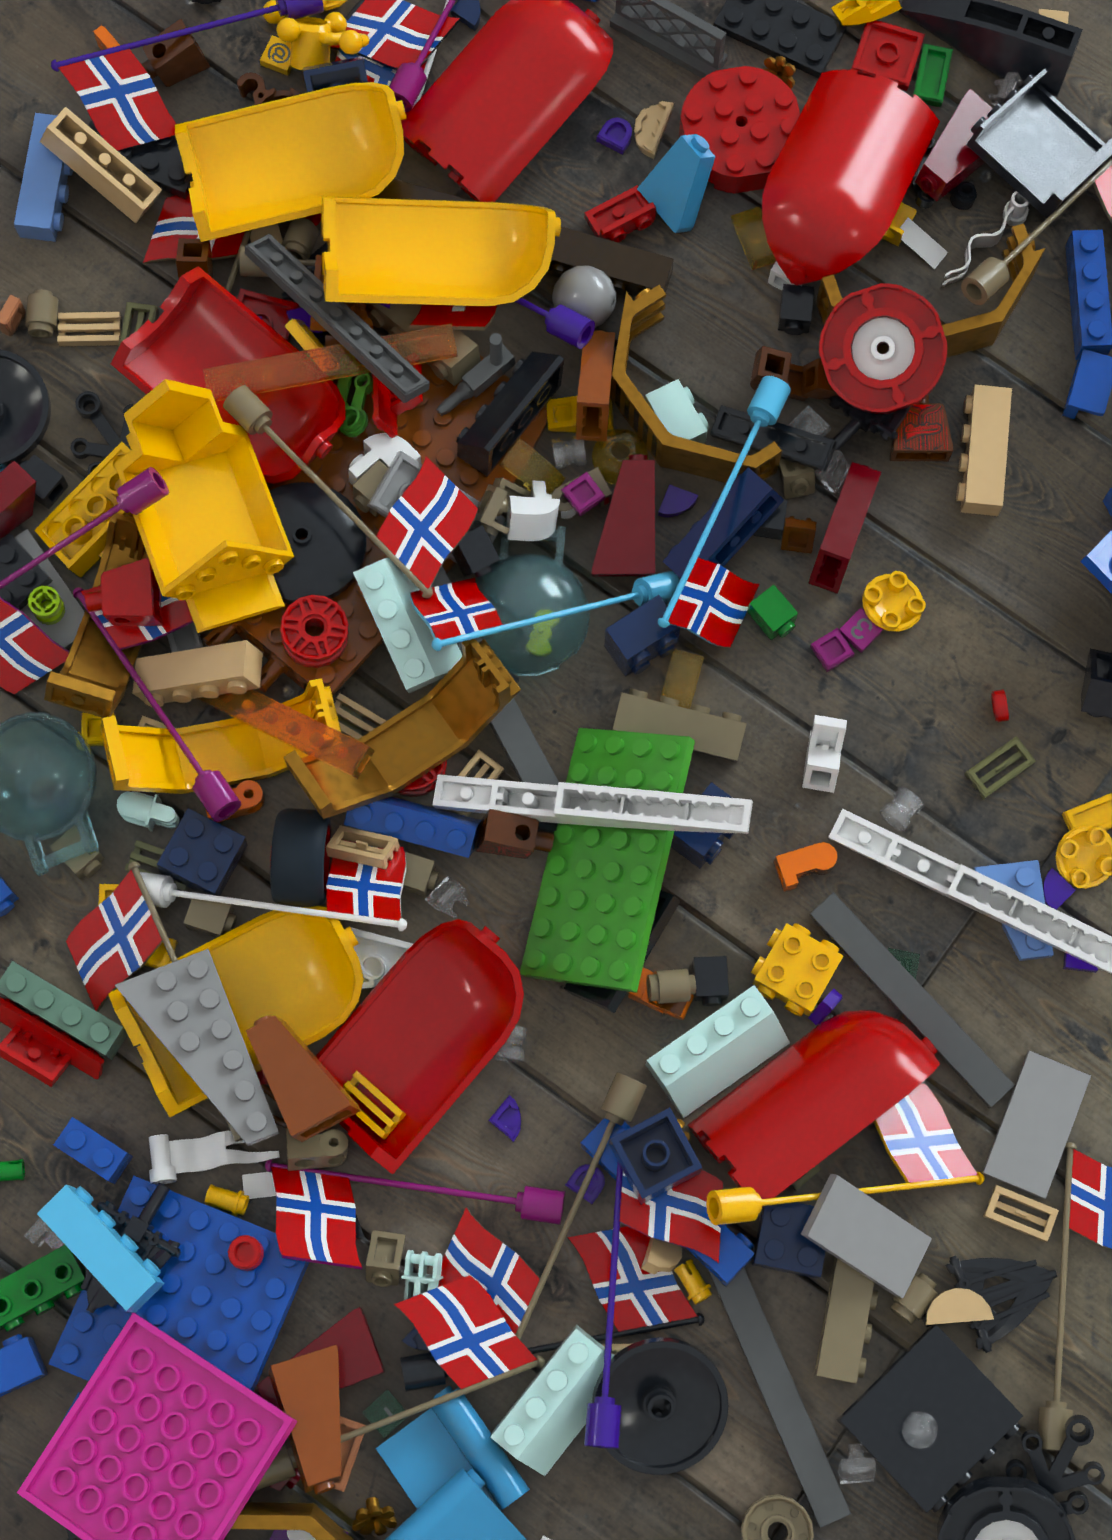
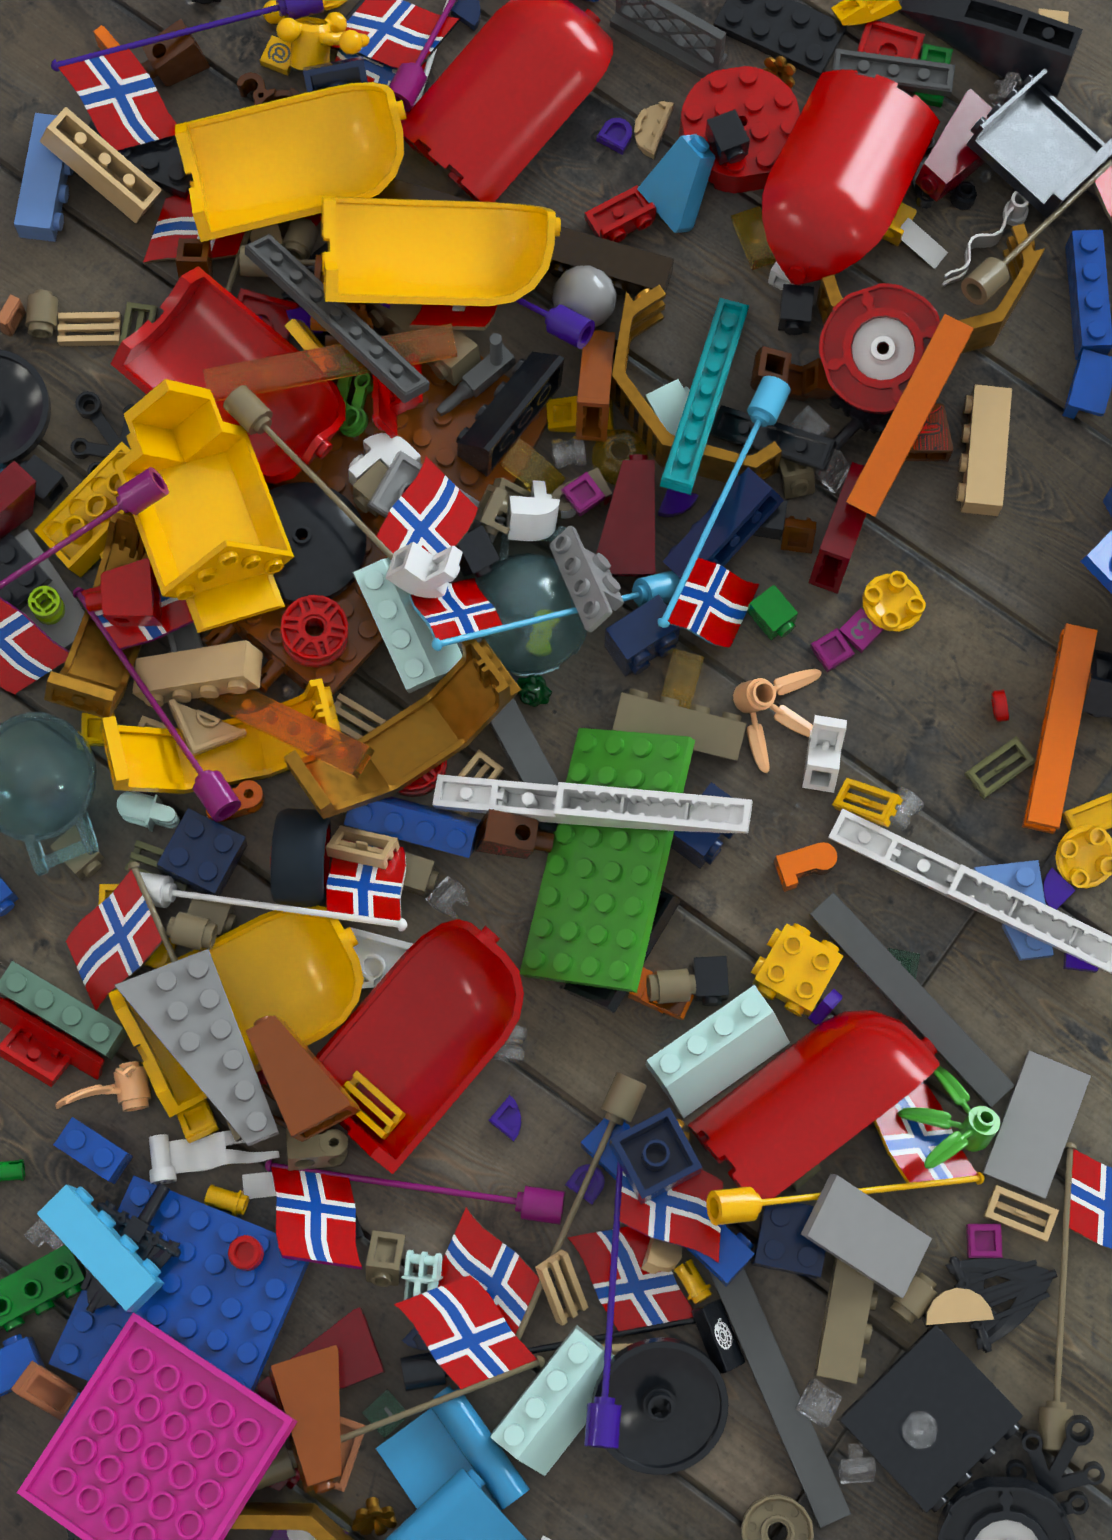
none -> nougat tile [11,1360,81,1421]
none -> light nougat plant [56,1061,151,1112]
none -> dark tan brick [166,912,218,951]
none -> tan tile [168,699,247,756]
none -> yellow tile [176,1099,219,1144]
none -> white brick [385,542,463,598]
none -> dark green plant [517,675,552,707]
none -> tan tile [535,1249,588,1326]
none -> light grey bracket [549,525,624,633]
none -> teal tile [660,298,749,495]
none -> black slope [691,1299,745,1374]
none -> black brick [705,109,750,165]
none -> light nougat plant [733,669,822,773]
none -> clear tile [796,1378,842,1428]
none -> dark grey tile [832,49,955,97]
none -> yellow tile [832,778,903,827]
none -> orange piece [846,314,974,517]
none -> bright green plant [898,1066,1000,1169]
none -> magenta tile [966,1224,1002,1258]
none -> orange piece [1022,623,1098,834]

